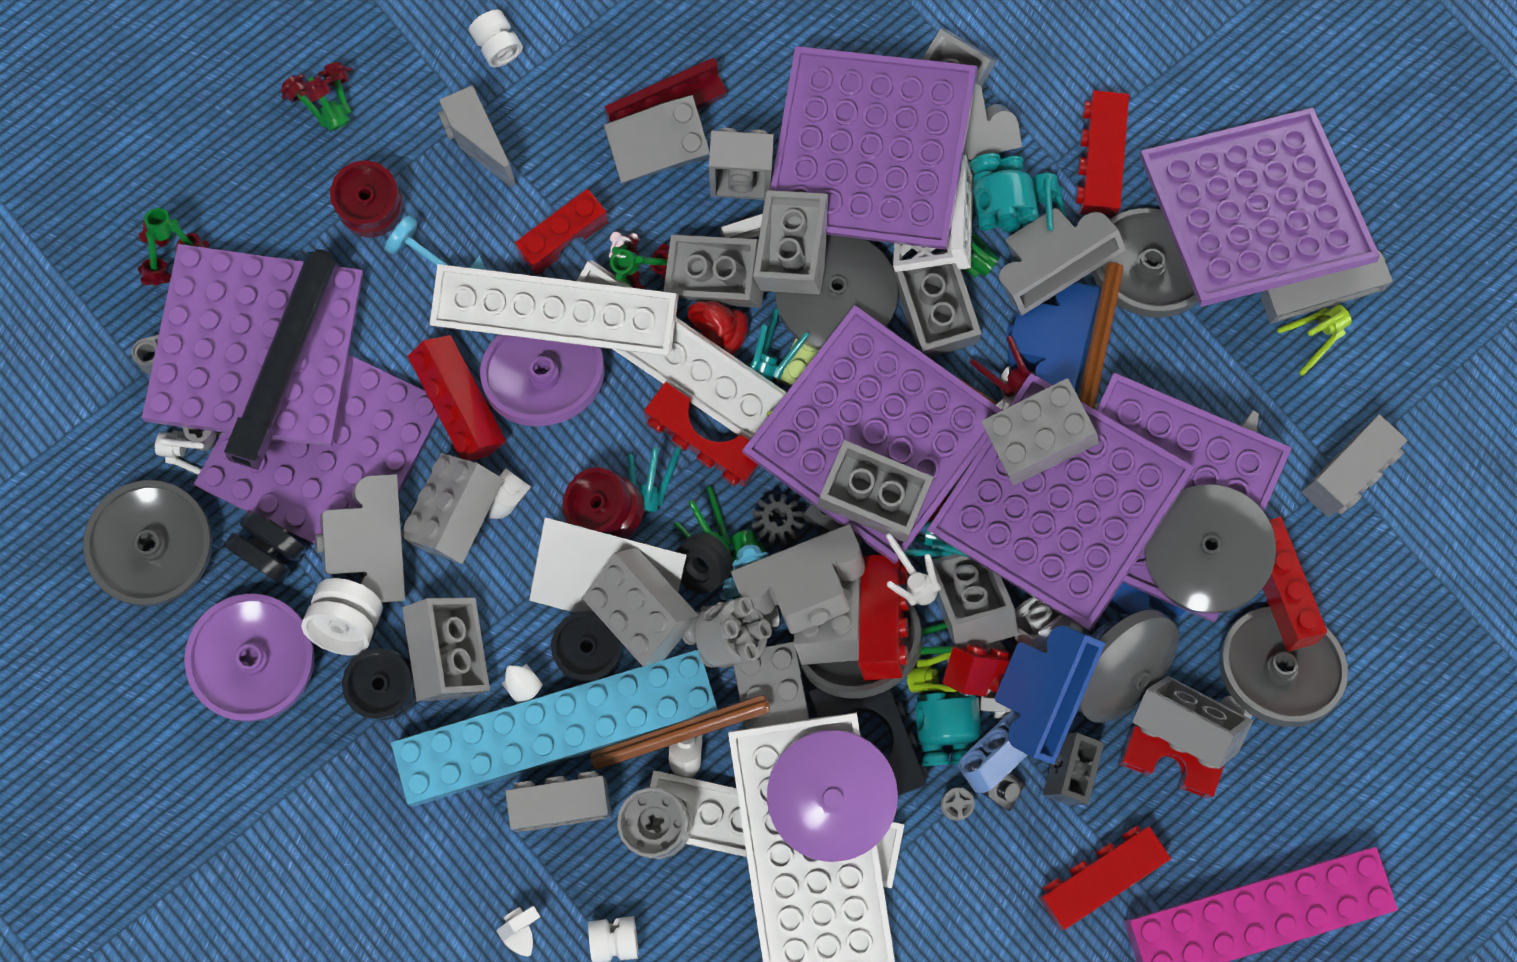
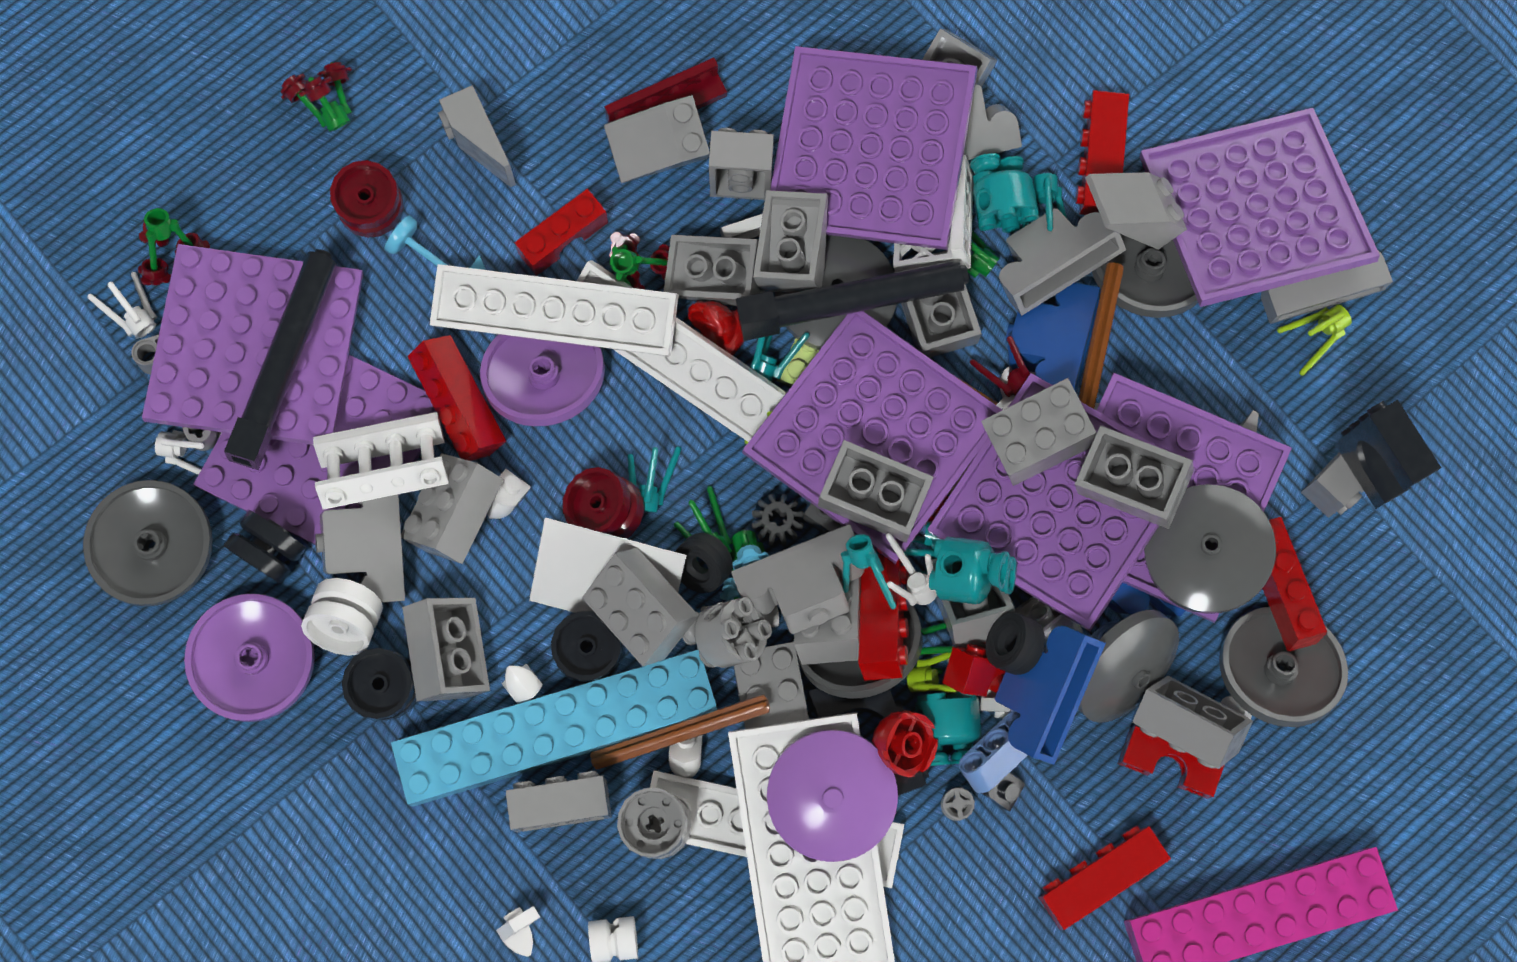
white wheel [469,10,523,68] -> none
red arch [644,381,760,488] -> none
dark grey brick [1043,732,1104,805] -> none
none -> white plant [87,272,157,339]
none -> white fence [313,412,449,510]
none -> black brick [736,260,969,341]
none -> teal plant [841,534,896,609]
none -> red cylinder [872,711,938,778]
none -> teal piece [929,536,1017,604]
none -> black tyre [986,612,1045,675]
none -> light grey brick [1075,426,1194,529]
none -> light grey slope [1085,172,1187,250]
none -> black arch [1335,400,1441,509]

